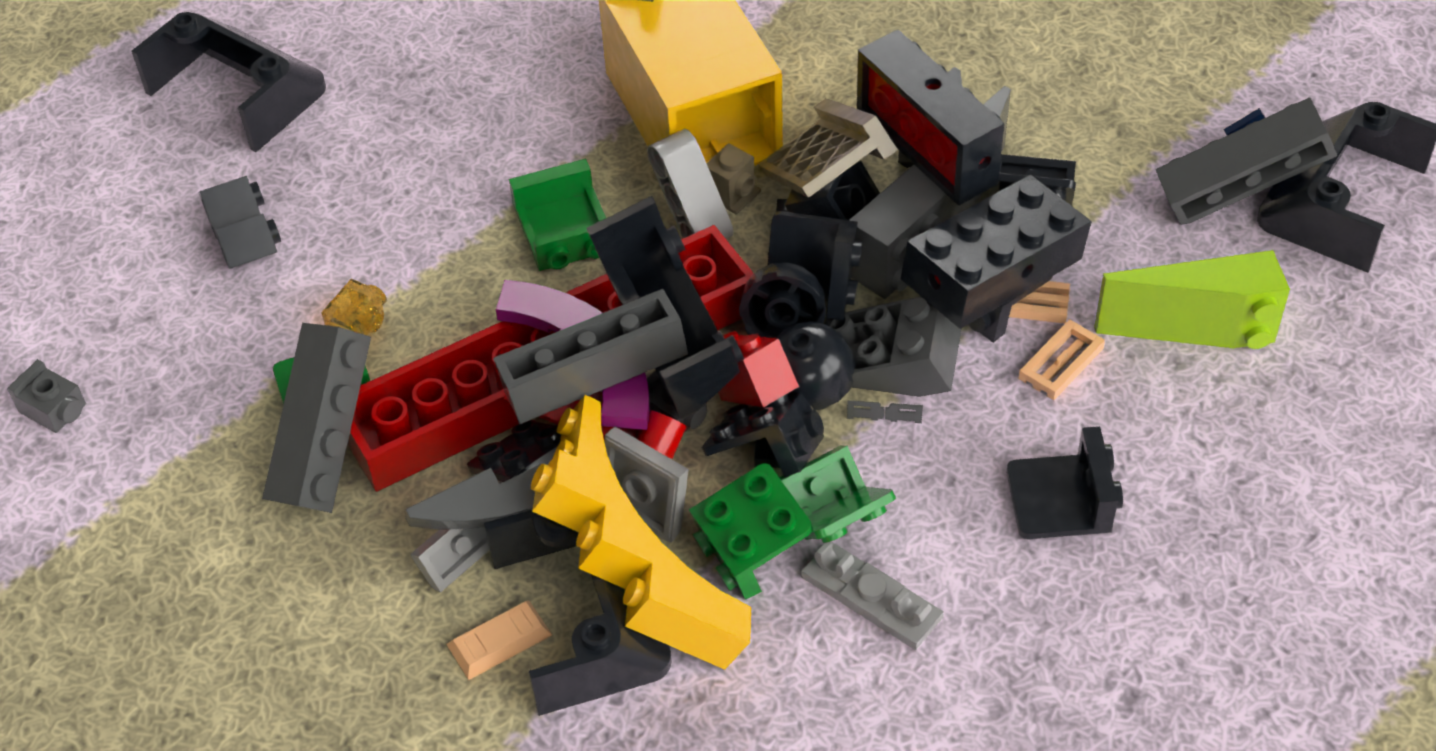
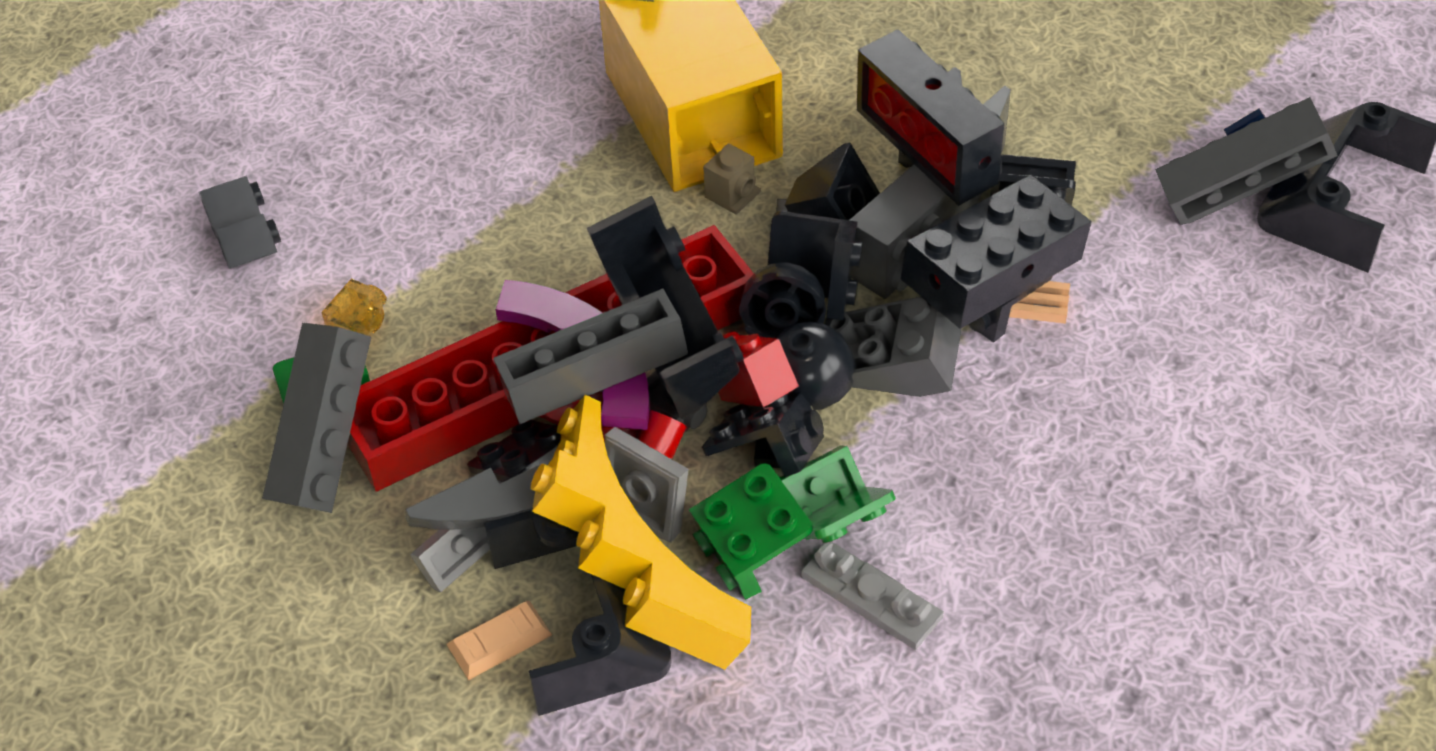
dark grey brick [7,359,86,433] -> none
black windscreen [131,12,326,152] -> none
green panel [509,158,606,271] -> none
light grey beam [647,129,733,239] -> none
dark tan fence [757,98,897,198] -> none
dark grey piece [847,400,923,424] -> none
black bracket [1006,426,1123,539] -> none
light nougat tile [1018,319,1105,400] -> none
lime slope [1094,250,1290,349] -> none

